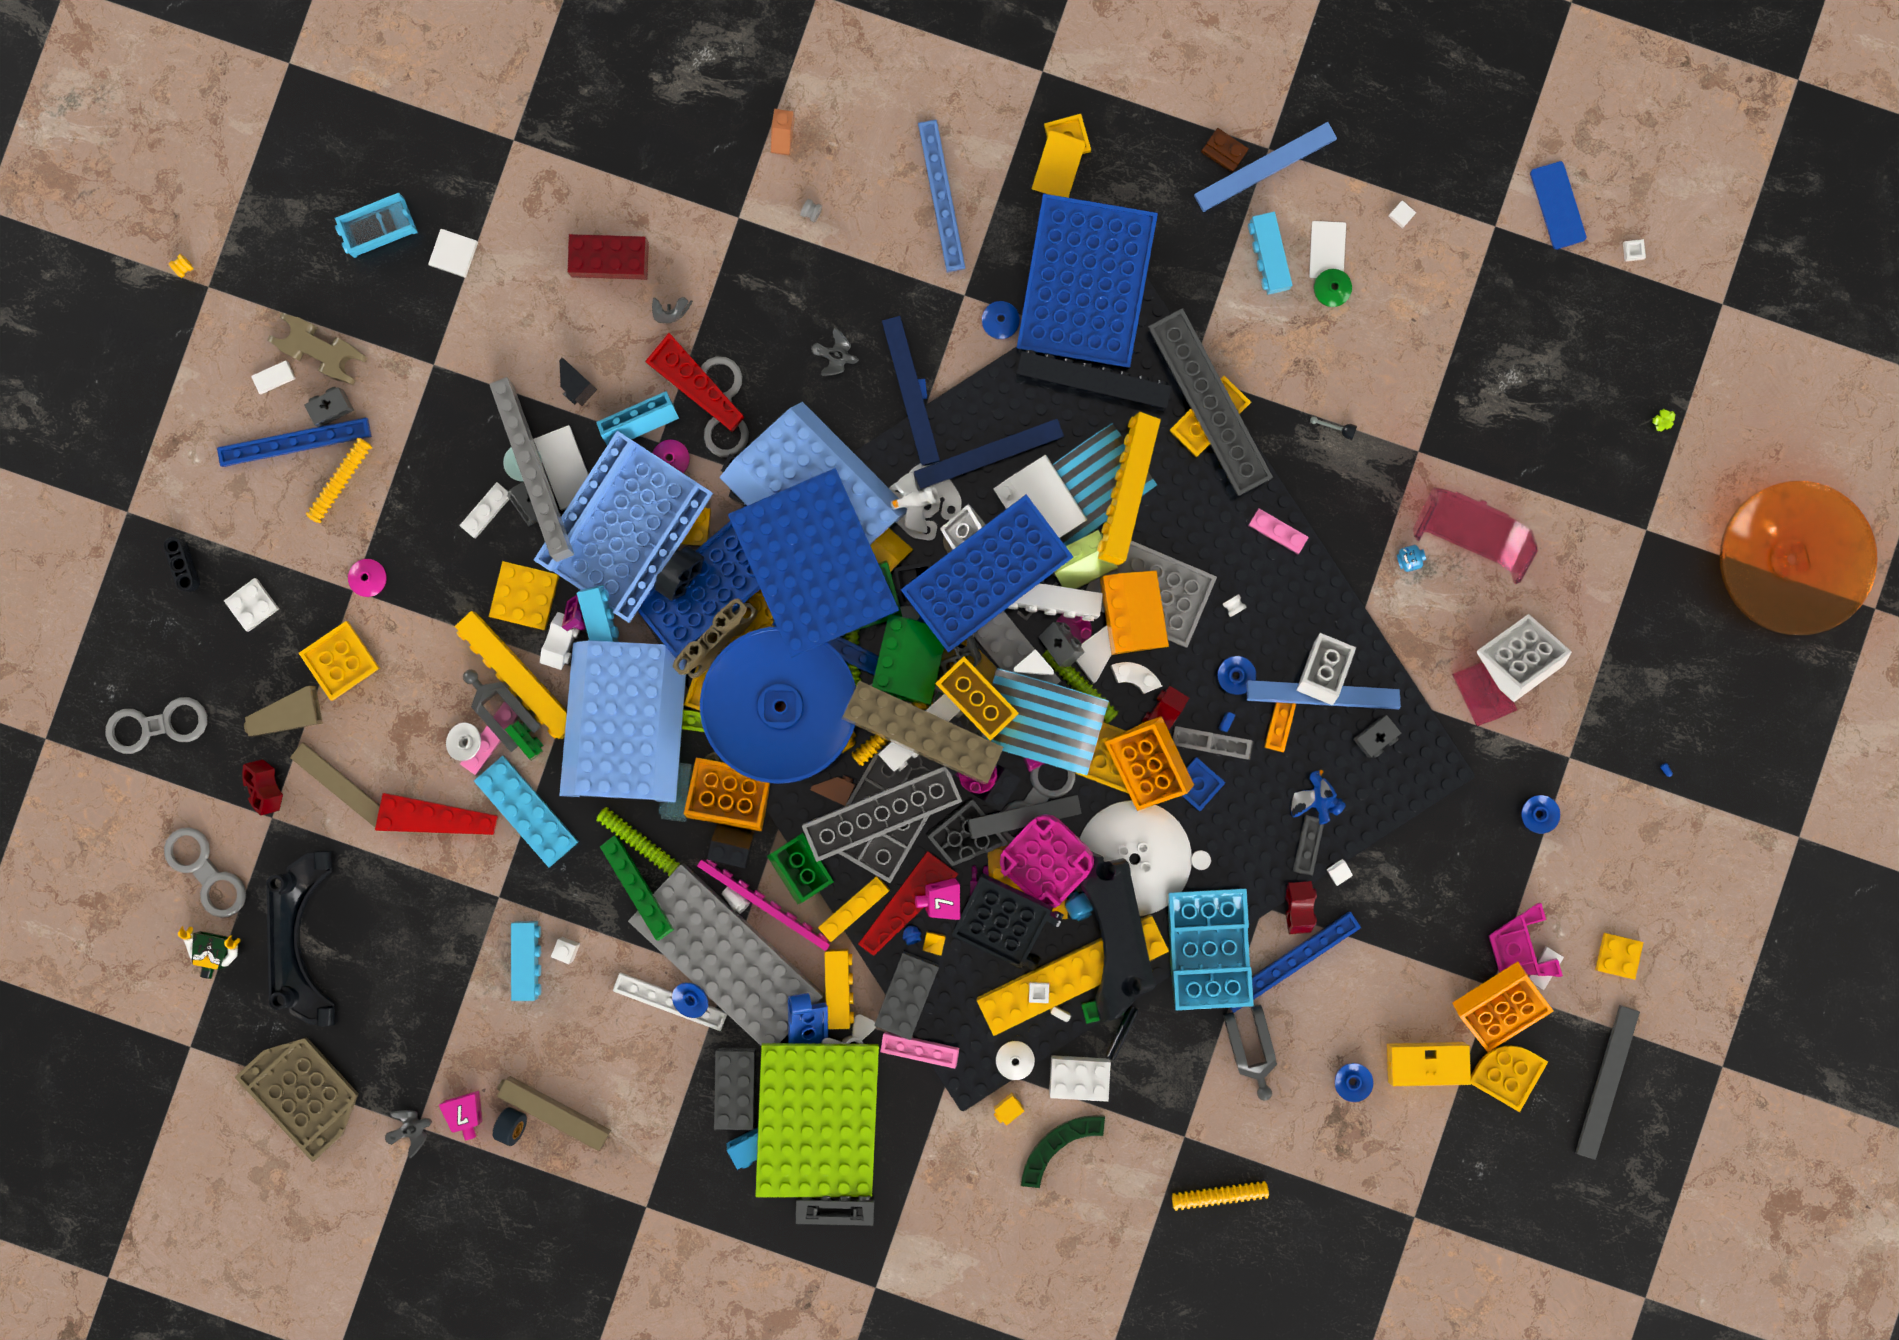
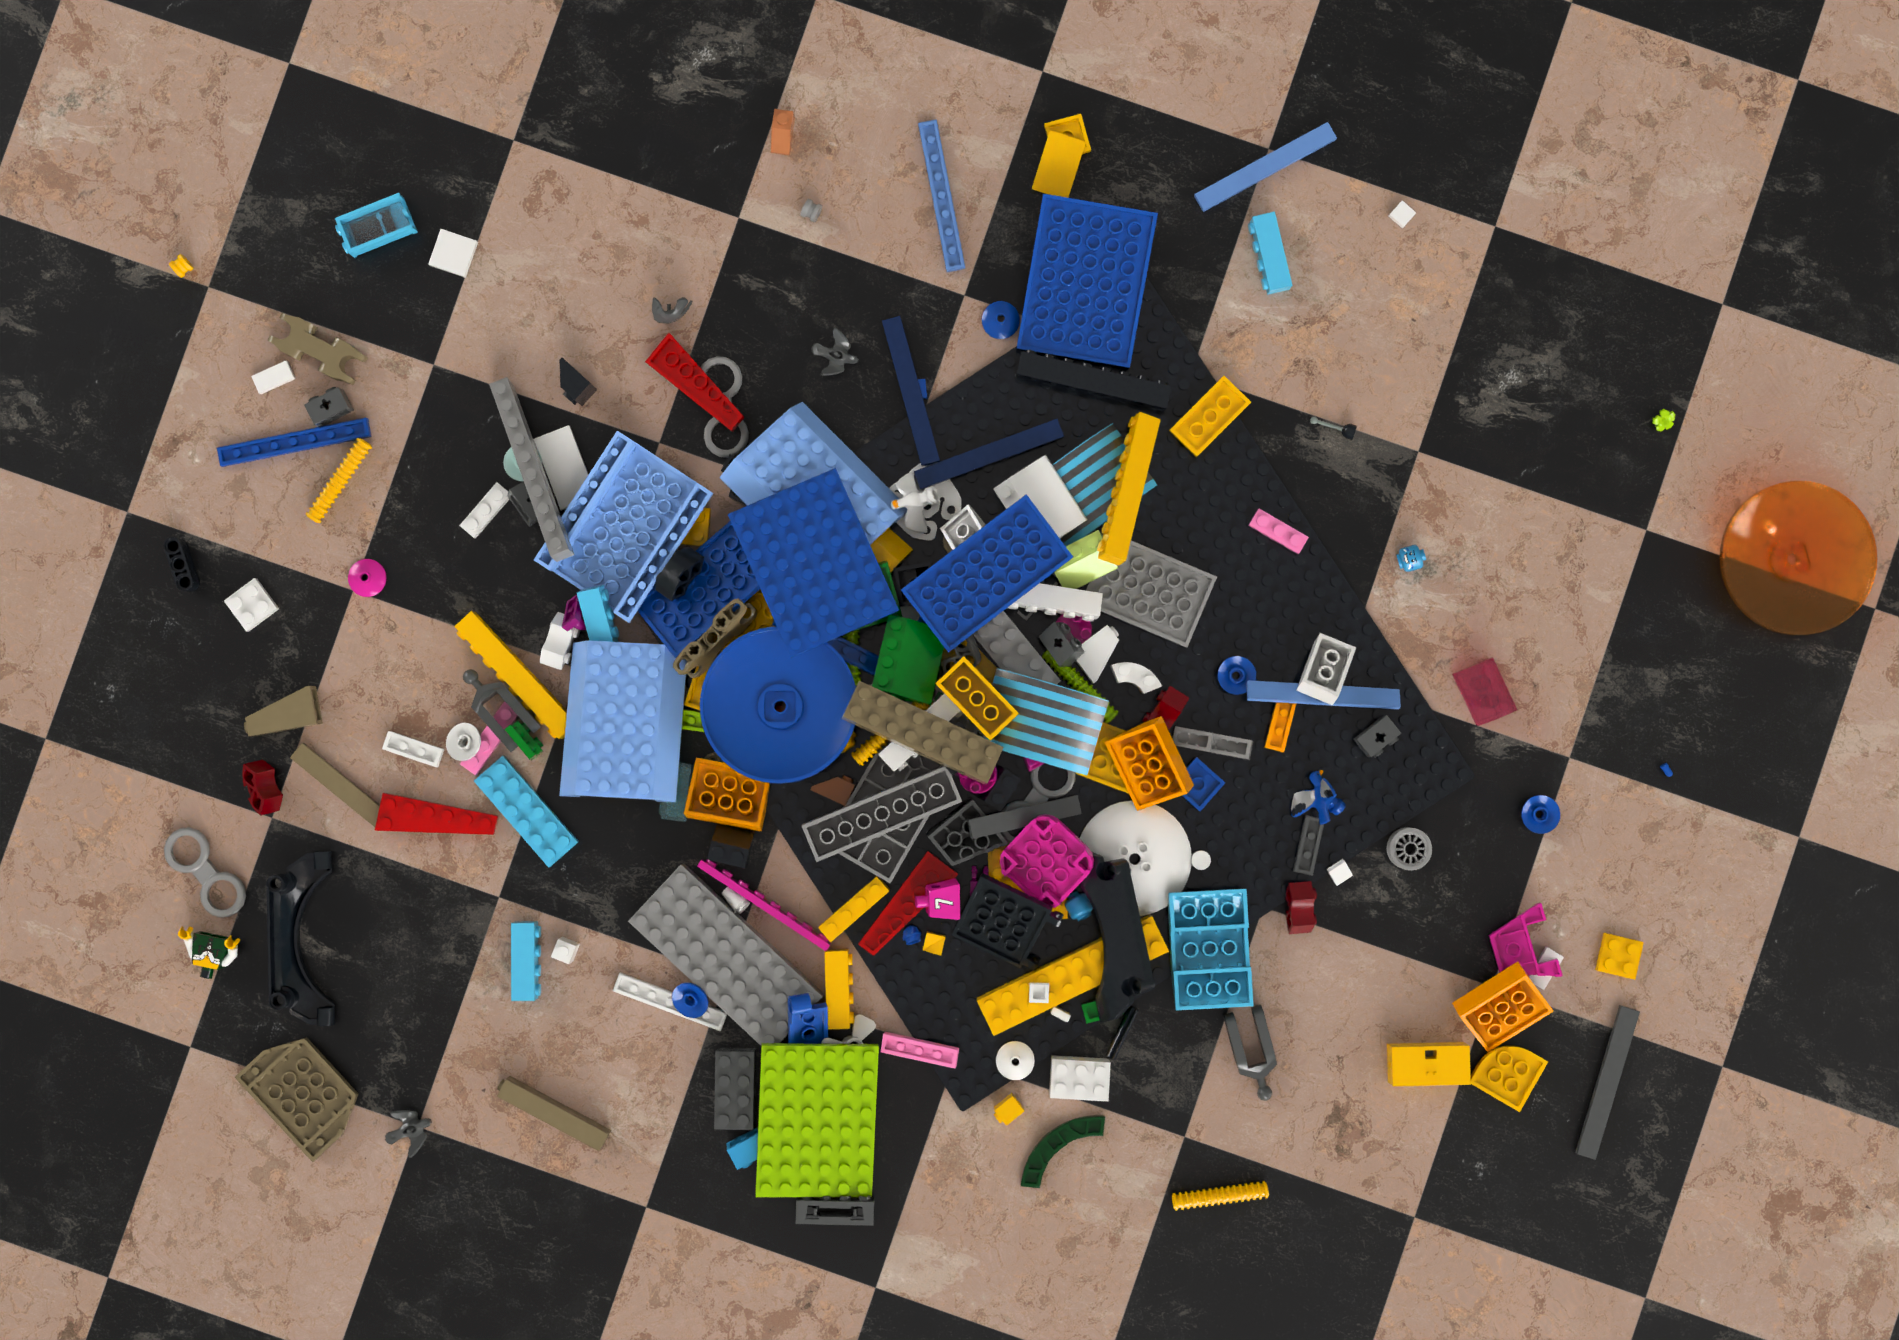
light grey bar [105,697,207,754] -> none
yellow plate [299,621,380,701] -> none
dark pink torso [439,1091,482,1141] -> none
yellow plate [489,561,559,631] -> none
black wheel [492,1107,527,1146] -> none
dark red brick [567,234,649,280] -> none
medium azure brick [596,391,679,445] -> none
lime piece [596,807,680,877] -> none
green plate [600,835,674,941] -> none
dark pink dish [653,440,690,473] -> none
green slope [767,833,834,905] -> none
dark grey brick [874,951,939,1040] -> none
white slope [1013,649,1054,676] -> none
light orange slope [1100,571,1169,655] -> none
dark grey plate [1148,308,1273,496] -> none
reddish brown plate [1201,127,1249,173] -> none
blue tile [1219,712,1235,732] -> none
white wheel [1223,594,1247,617] -> none
blue tile [1230,911,1361,1013] -> none
white sticker [1309,221,1346,278] -> none
green dish [1314,269,1352,307] -> none
blue dish [1334,1063,1373,1102] -> none
clear pink piece [1413,487,1538,584] -> none
white slope [1477,614,1572,702] -> none
blue piece [1530,161,1587,250] -> none
white tile [1623,239,1646,262] -> none
none -> white plate [382,731,444,767]
none -> light grey wheel [1386,827,1432,870]

